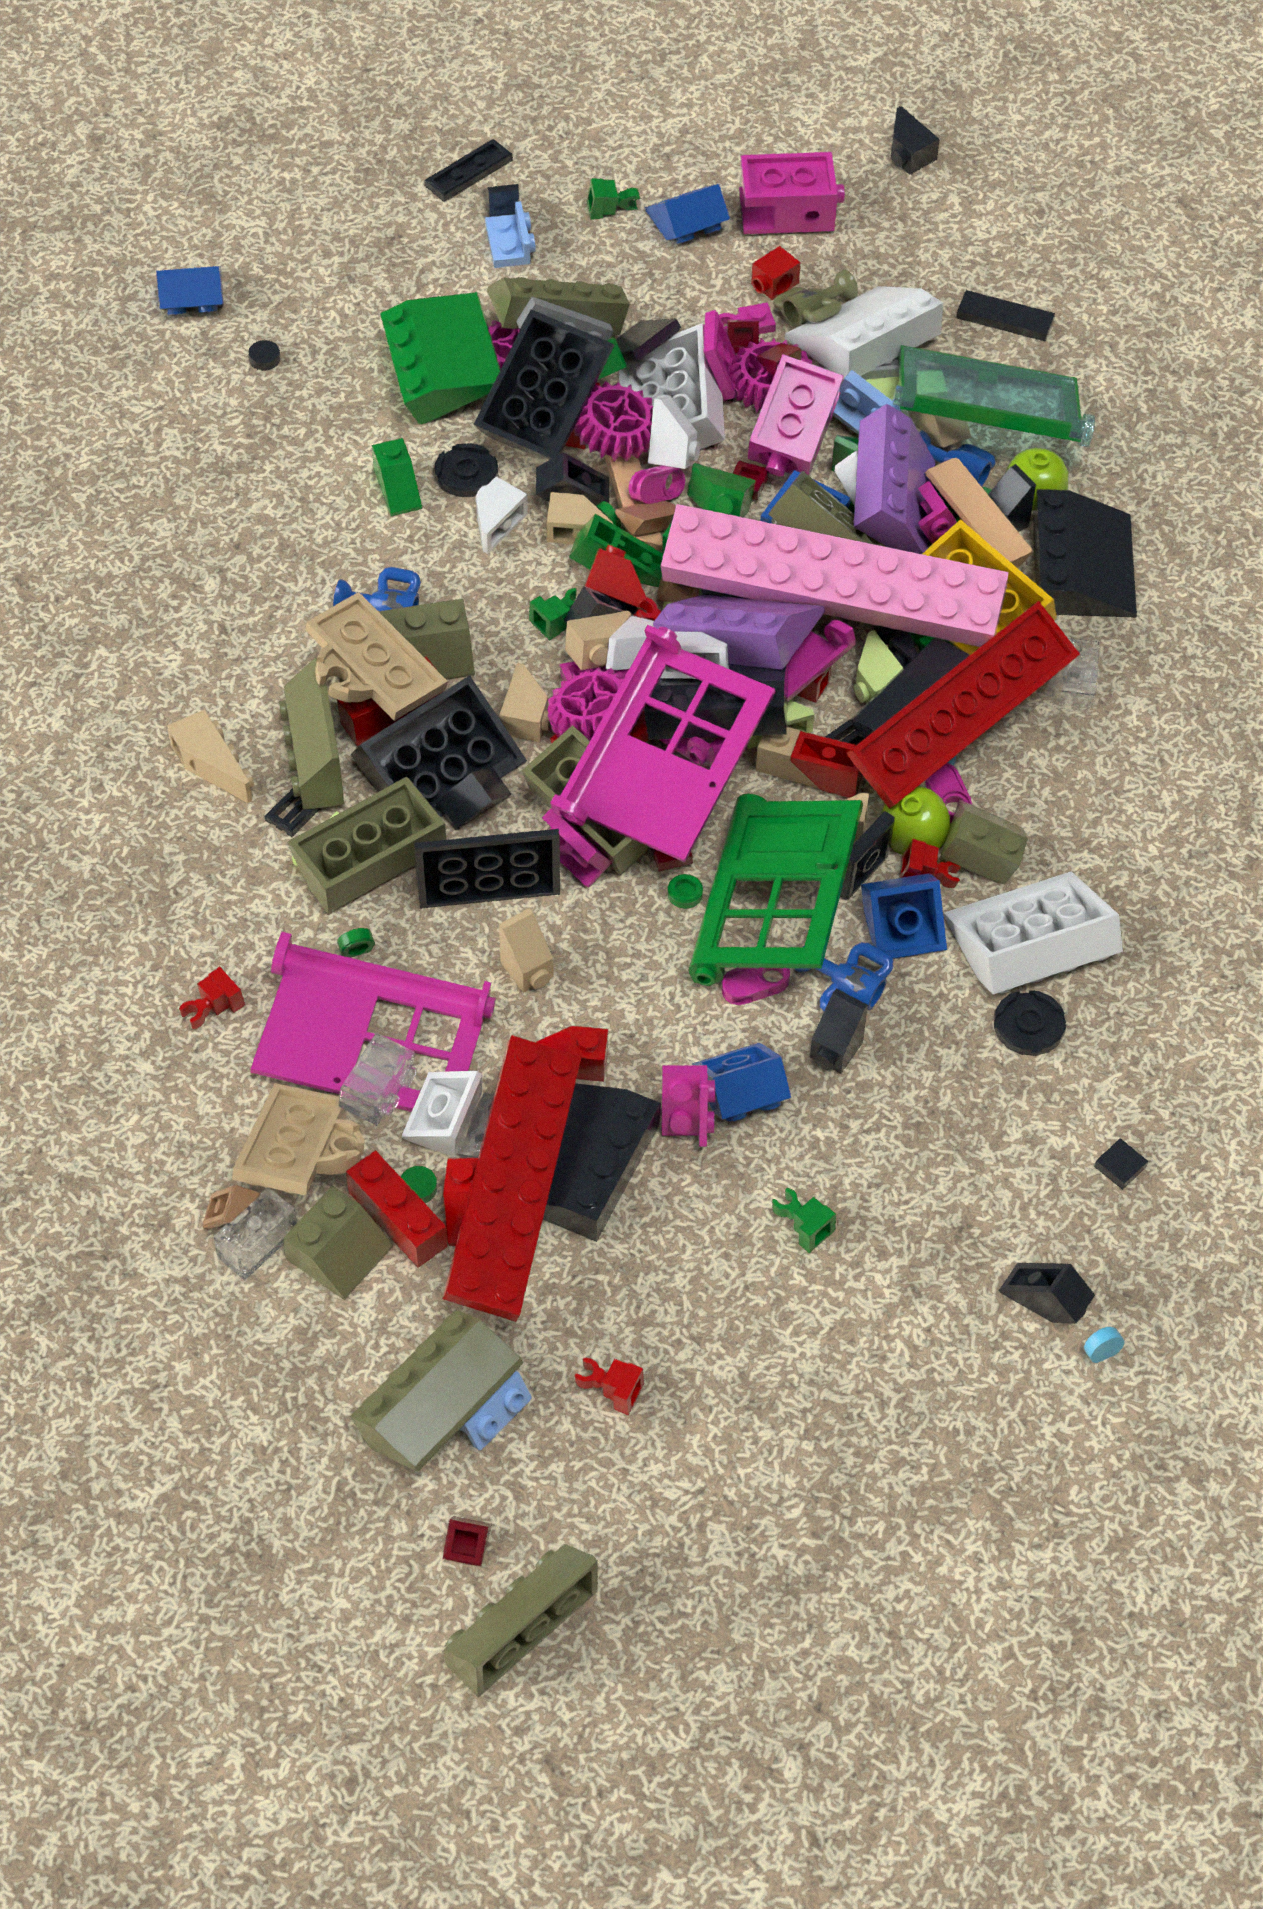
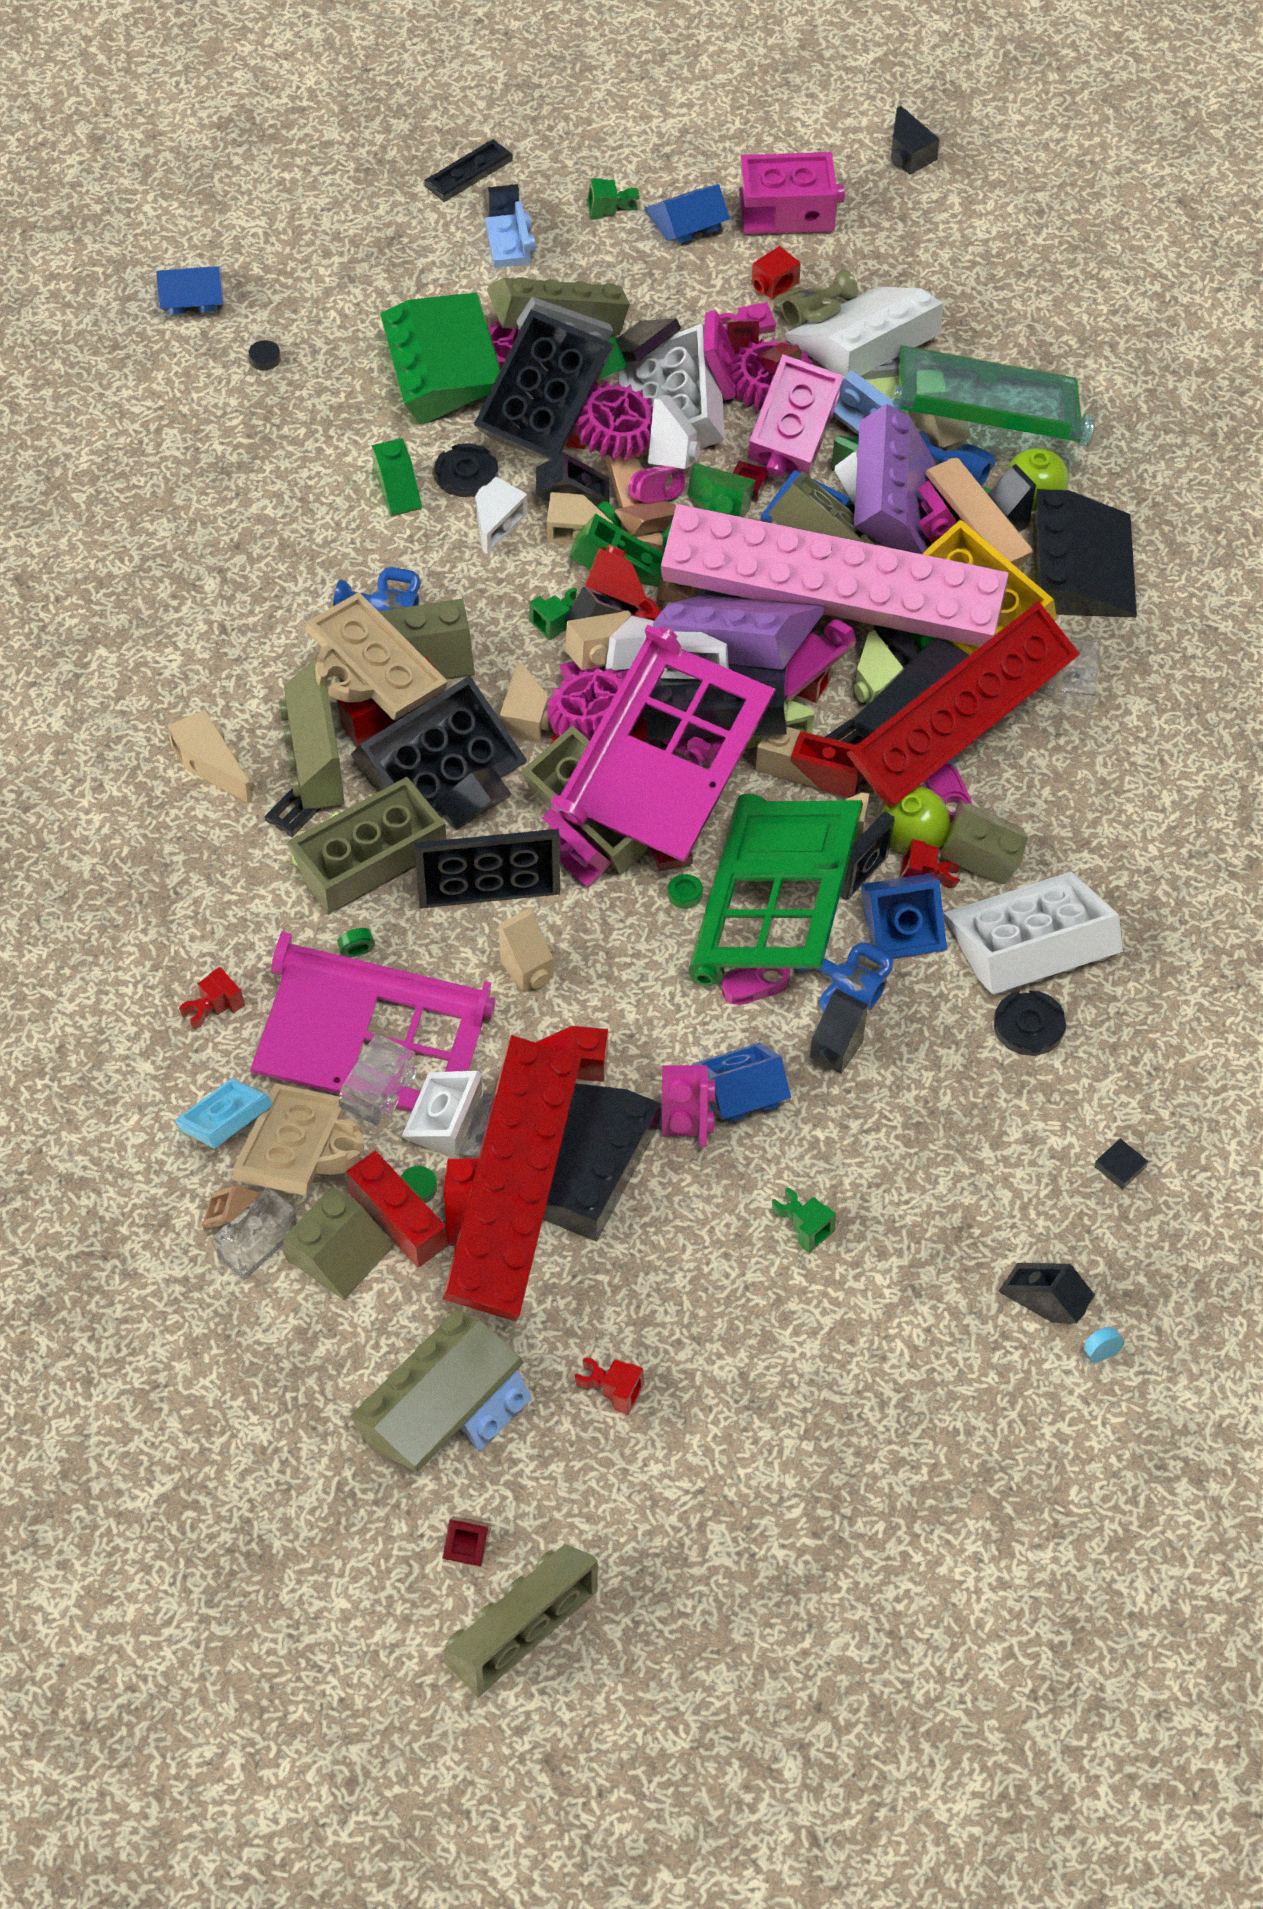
black tile [956,290,1055,342] -> none
none -> medium azure tile [175,1078,273,1149]

